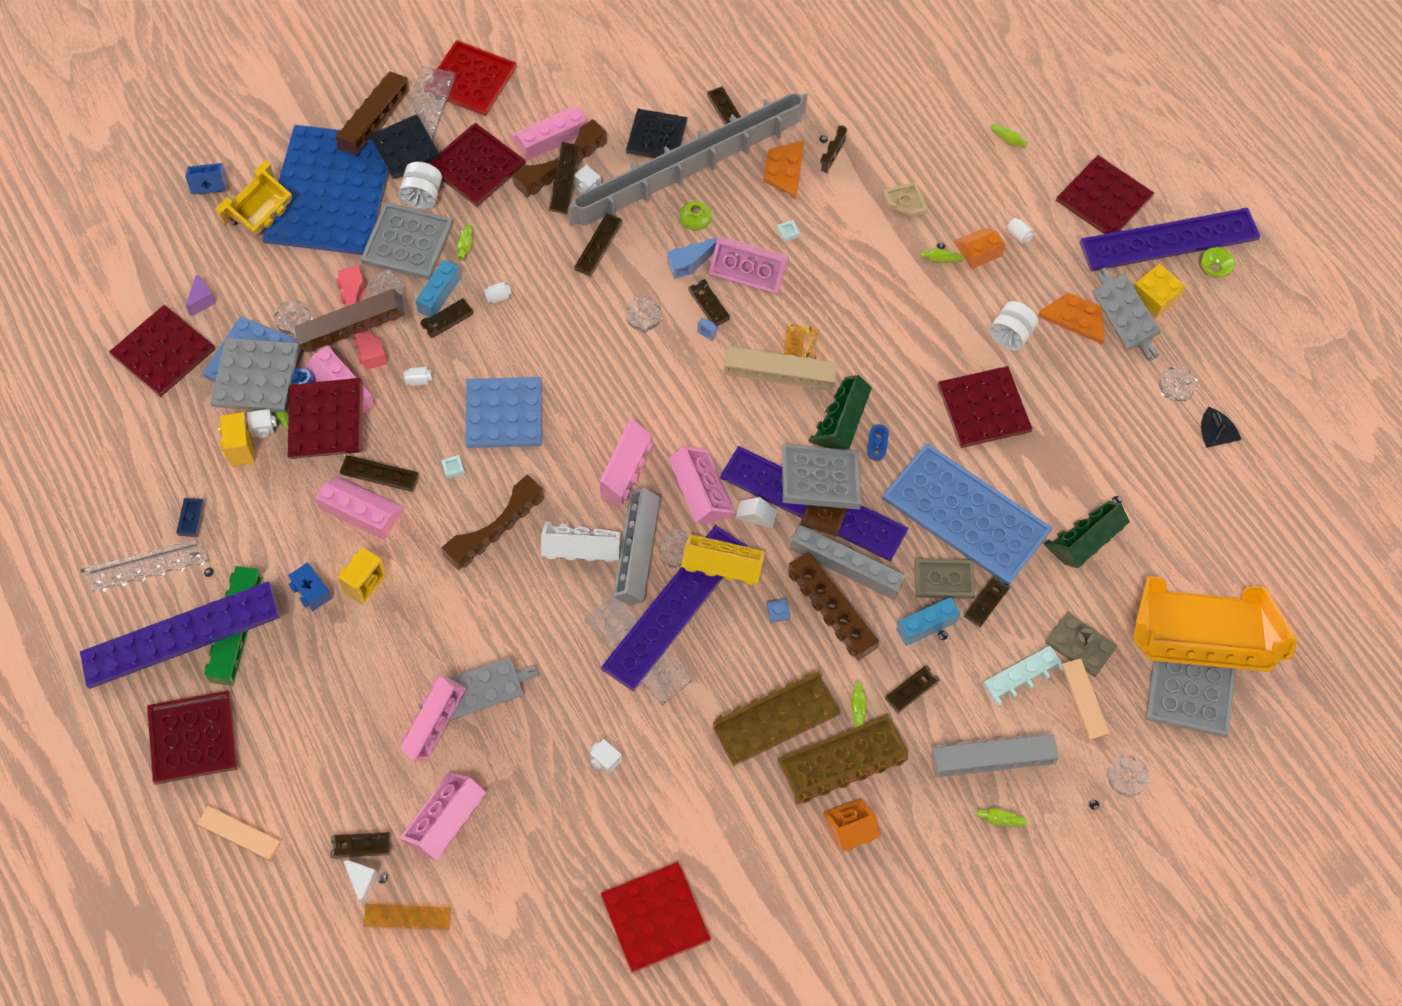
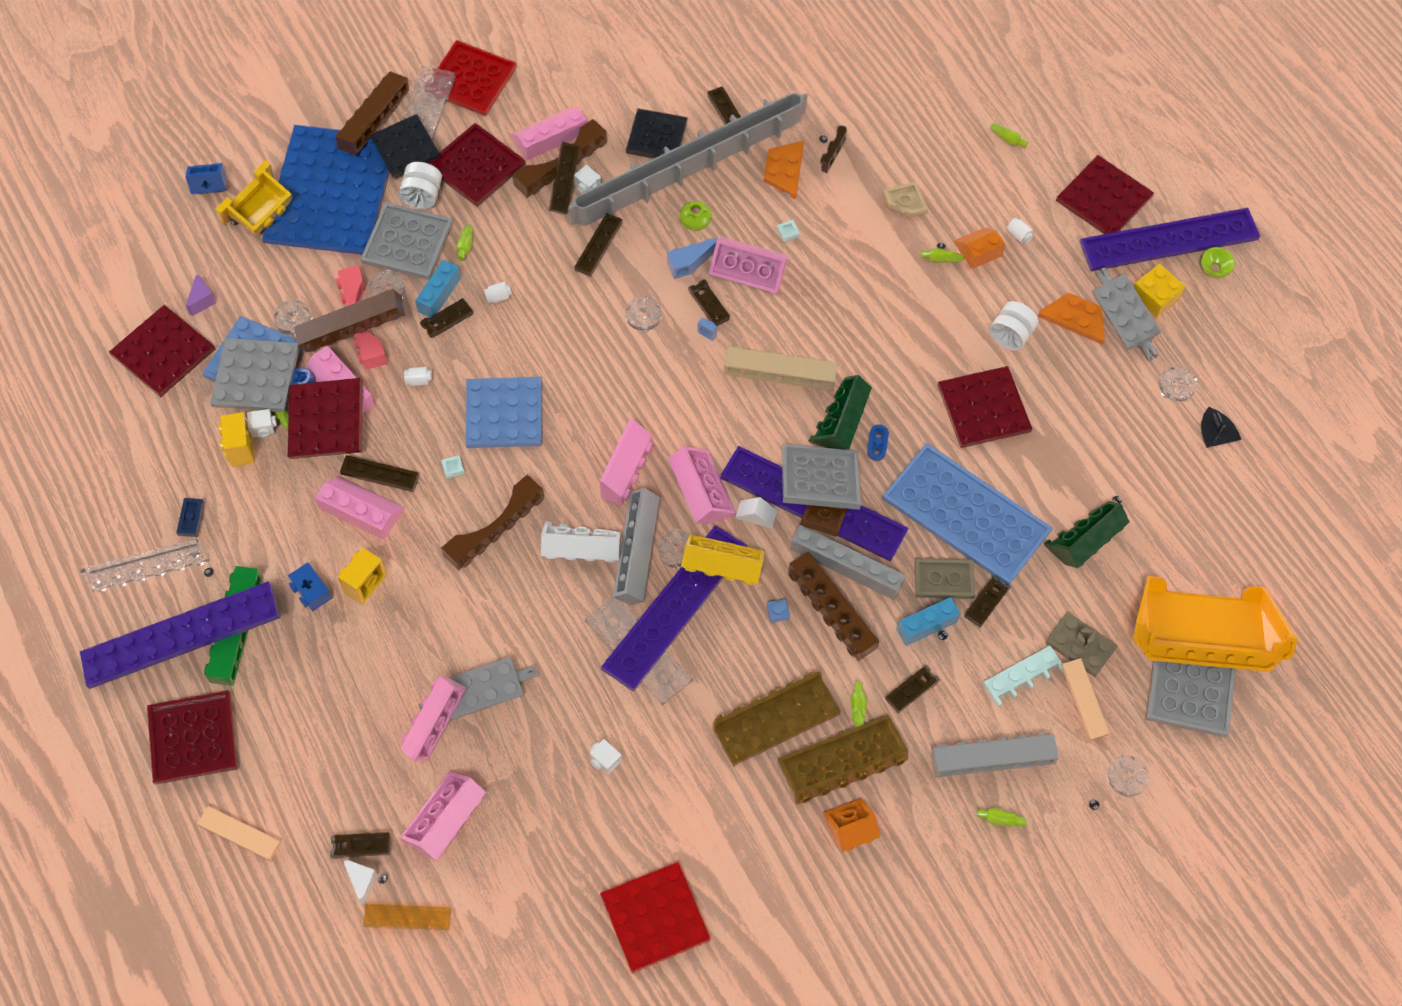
clear yellow plate [784,324,819,360] -> none

